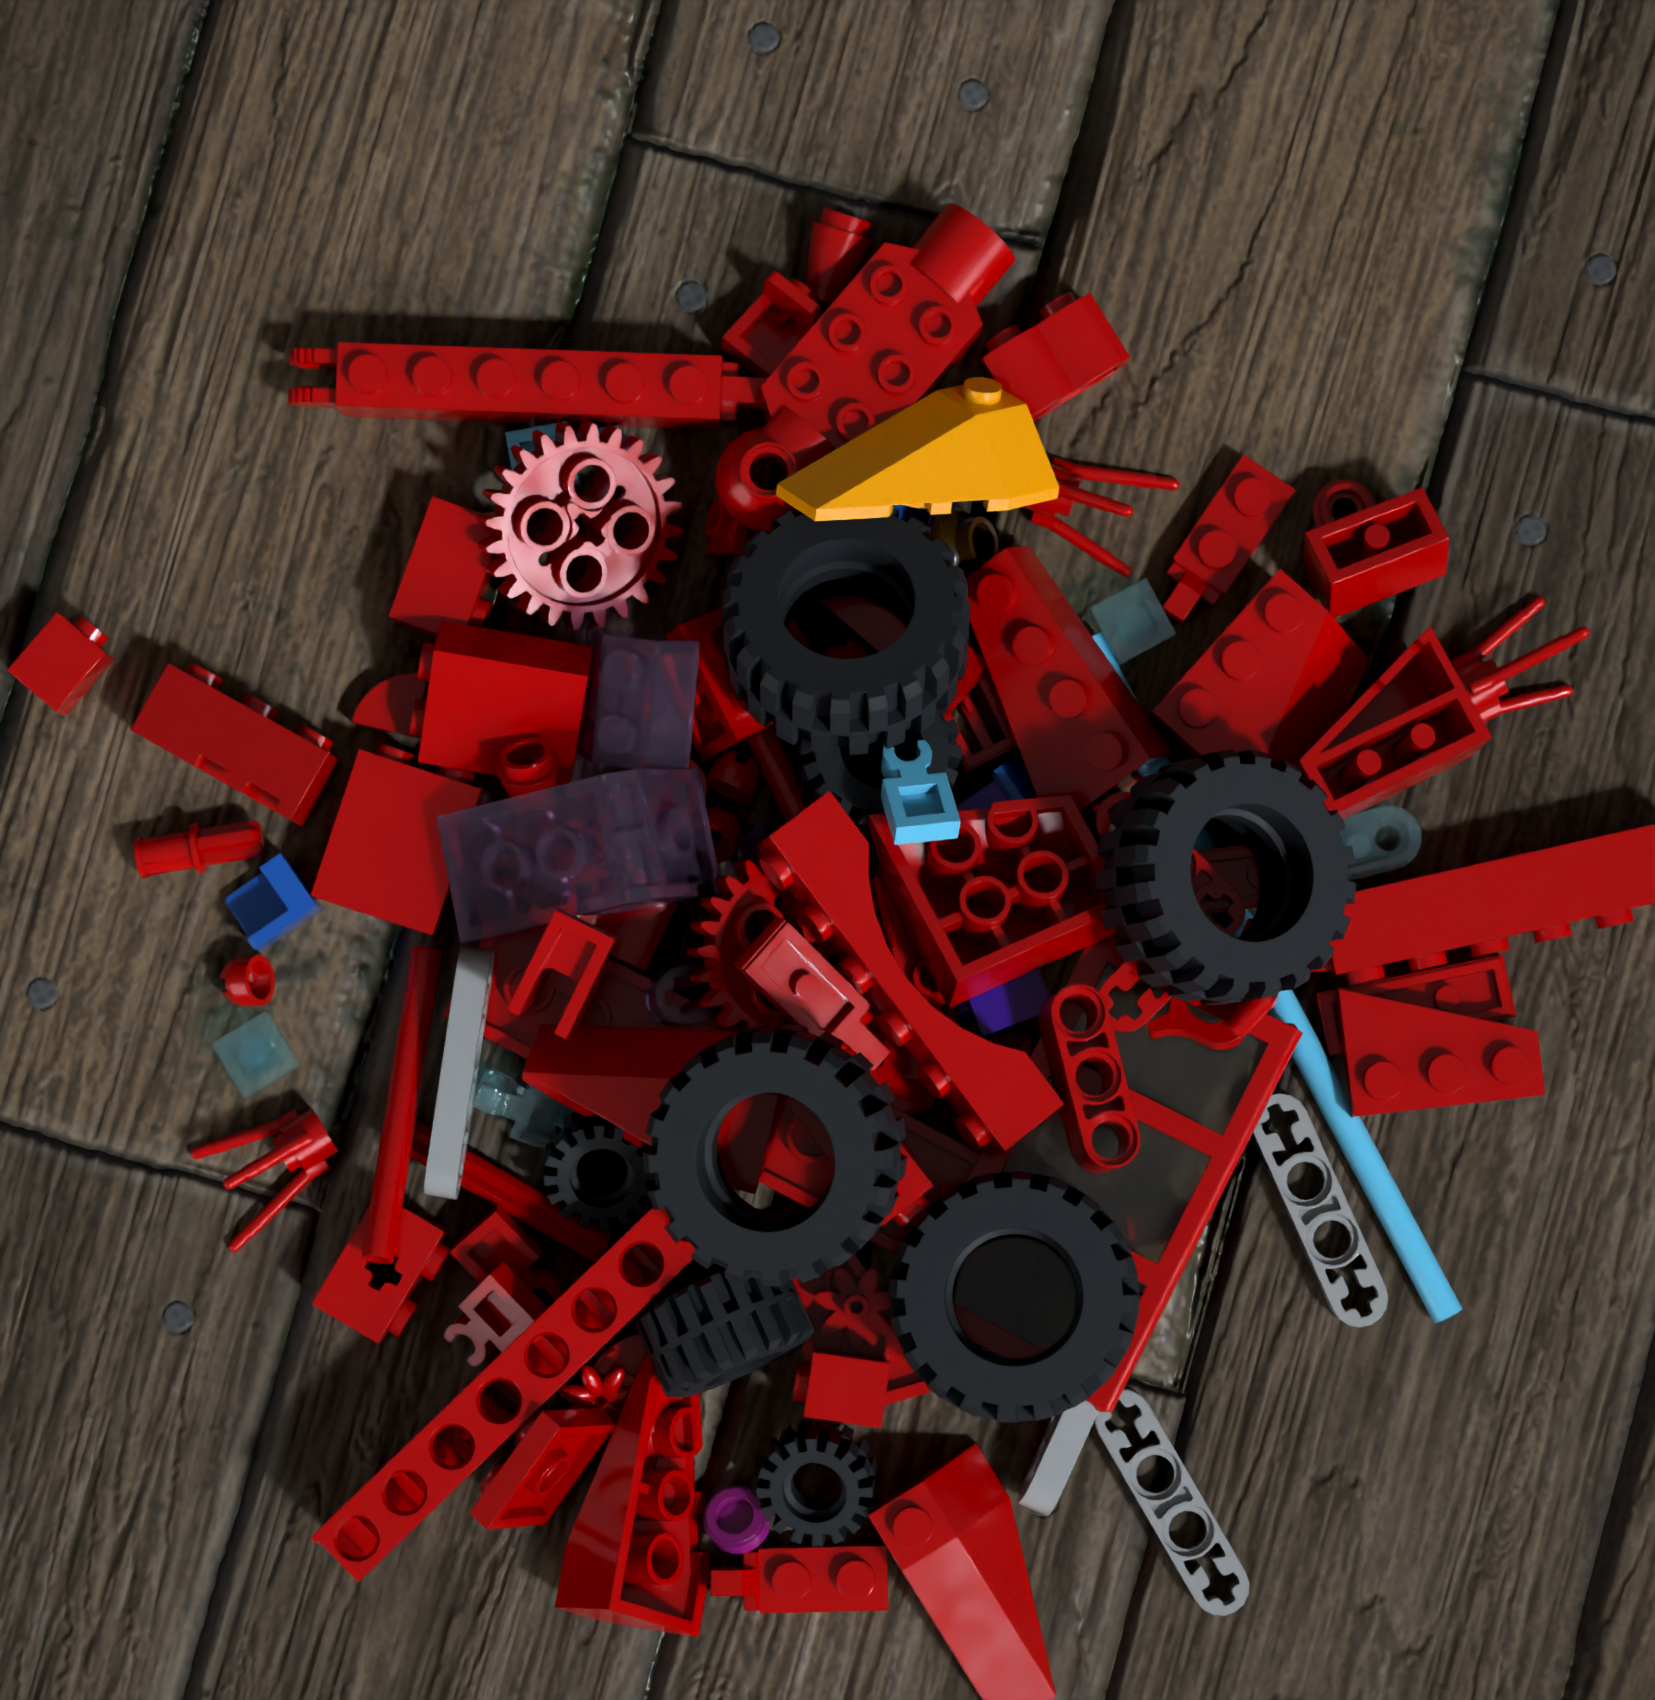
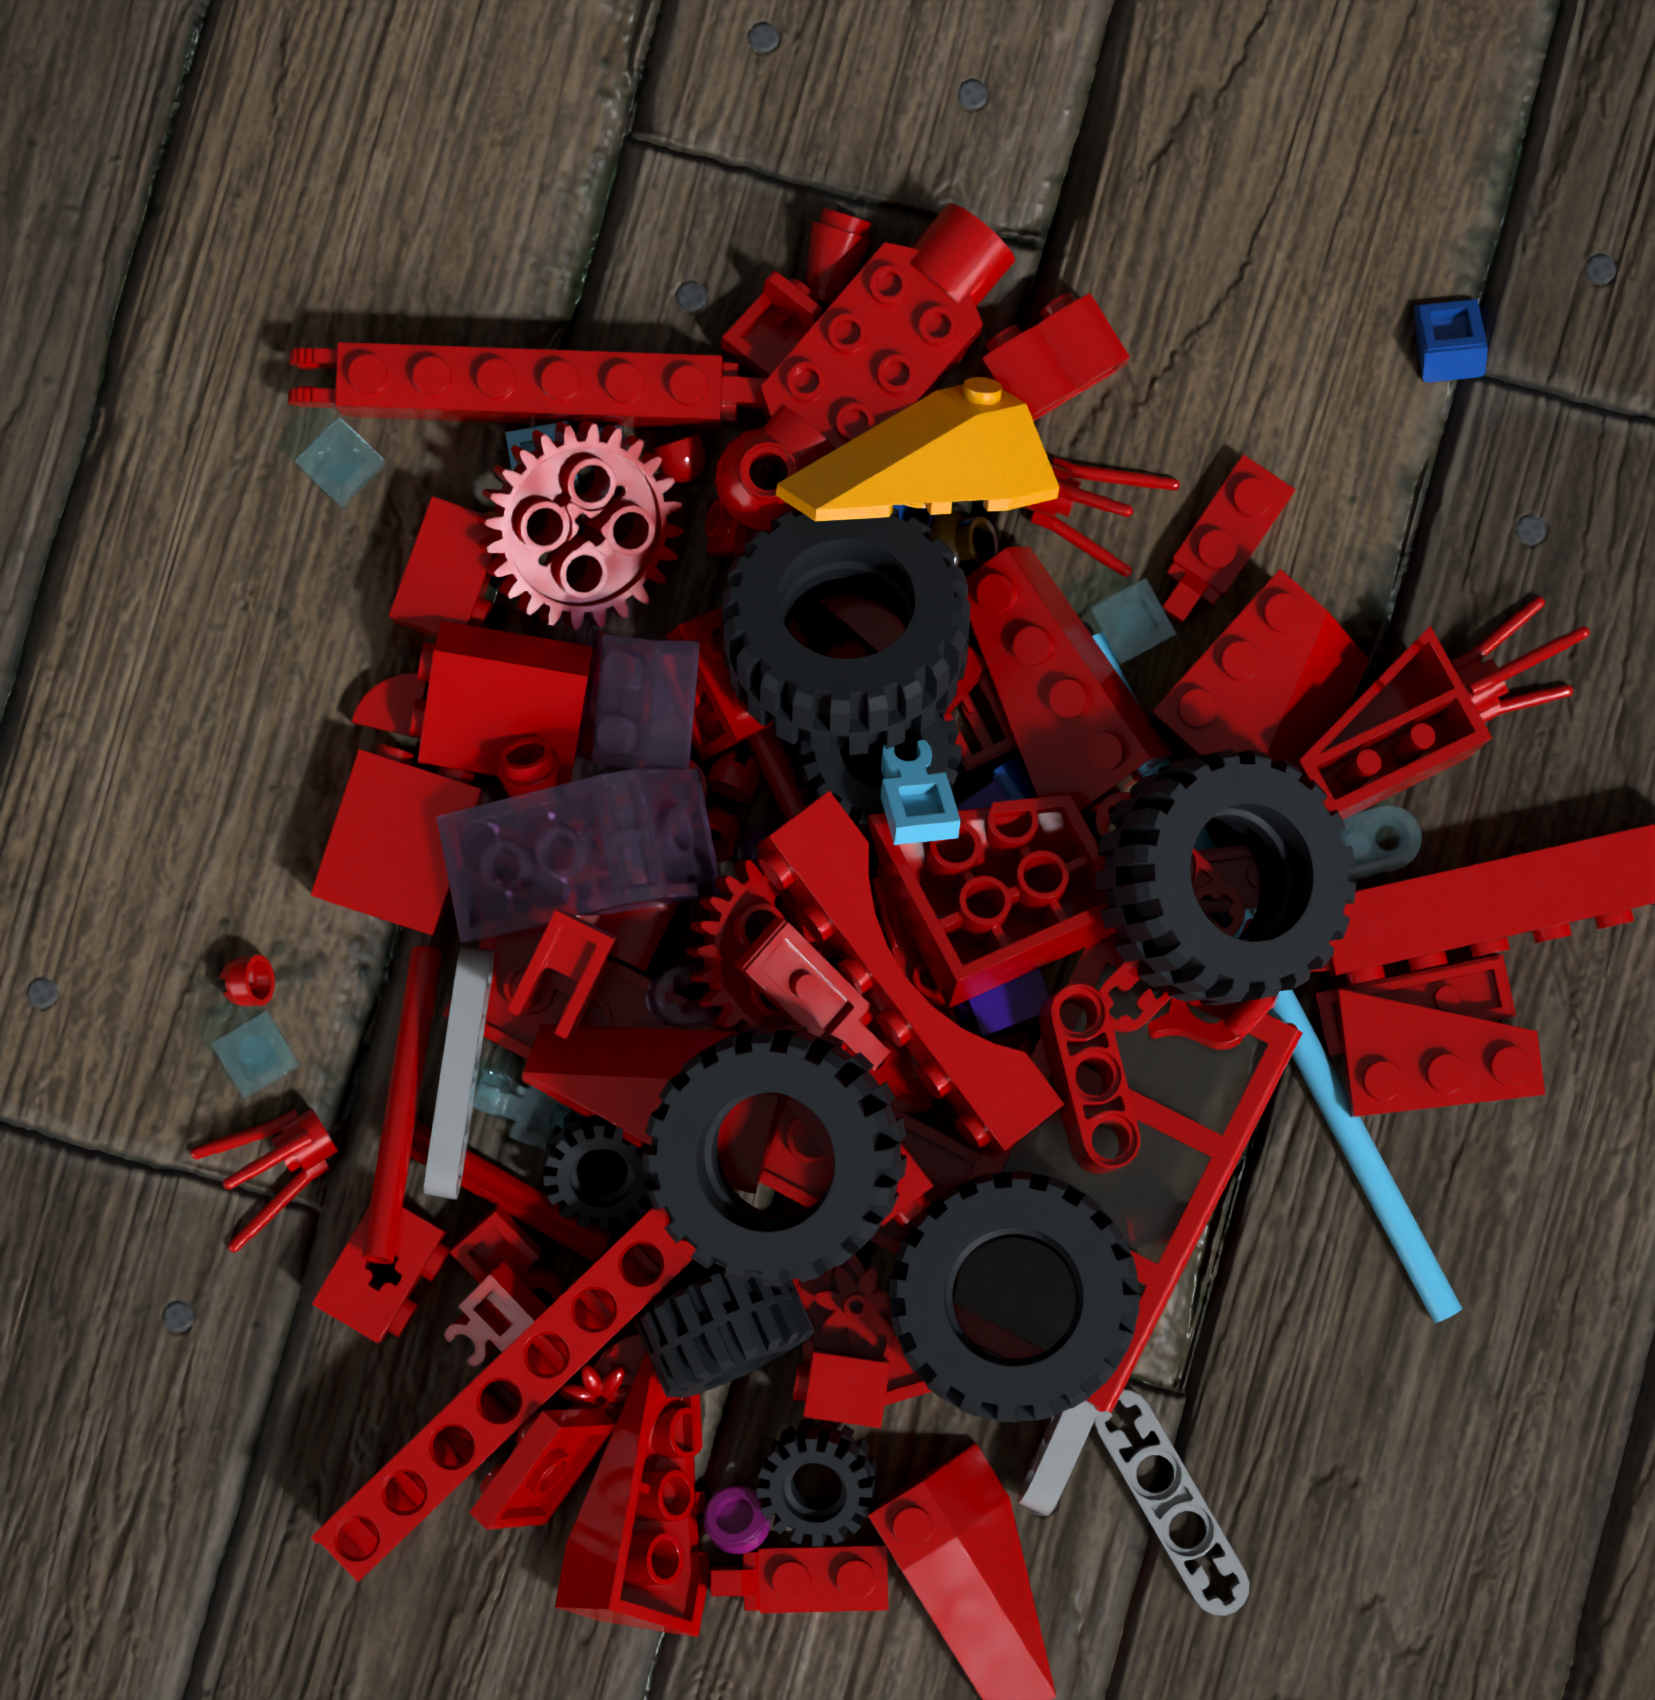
red brick [7,612,115,717] -> none
red wedge [130,661,342,828] -> none
red axle [134,820,265,879] -> none
blue panel [225,853,323,952] -> none
light grey beam [1252,1093,1388,1327] -> none
red brick [1303,487,1450,618] -> none
red plate [1312,479,1376,528] -> none
none -> clear light blue plate [295,416,387,508]
none -> red hinge [652,433,707,483]
none -> blue slope [1414,299,1488,383]

